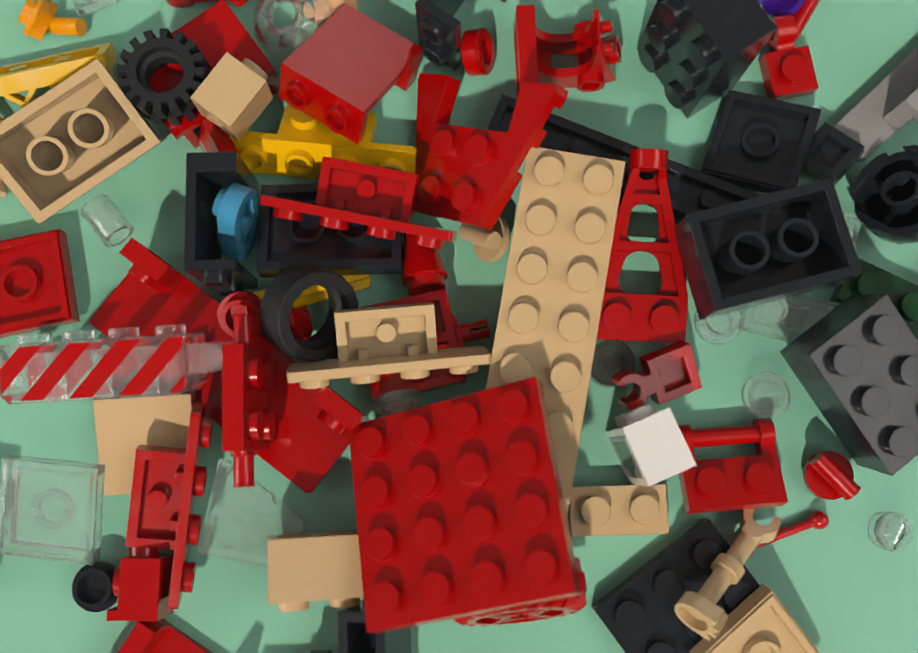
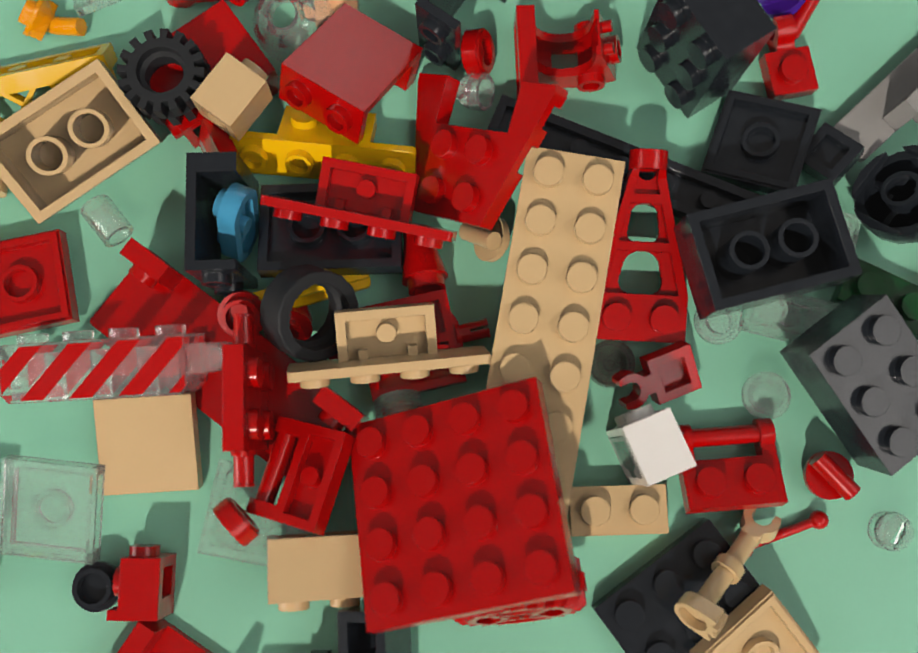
red bracket [125,402,213,609] -> none
none -> red tile [212,497,260,547]
none -> red plate [245,416,356,536]
none -> clear hinge [457,73,495,111]

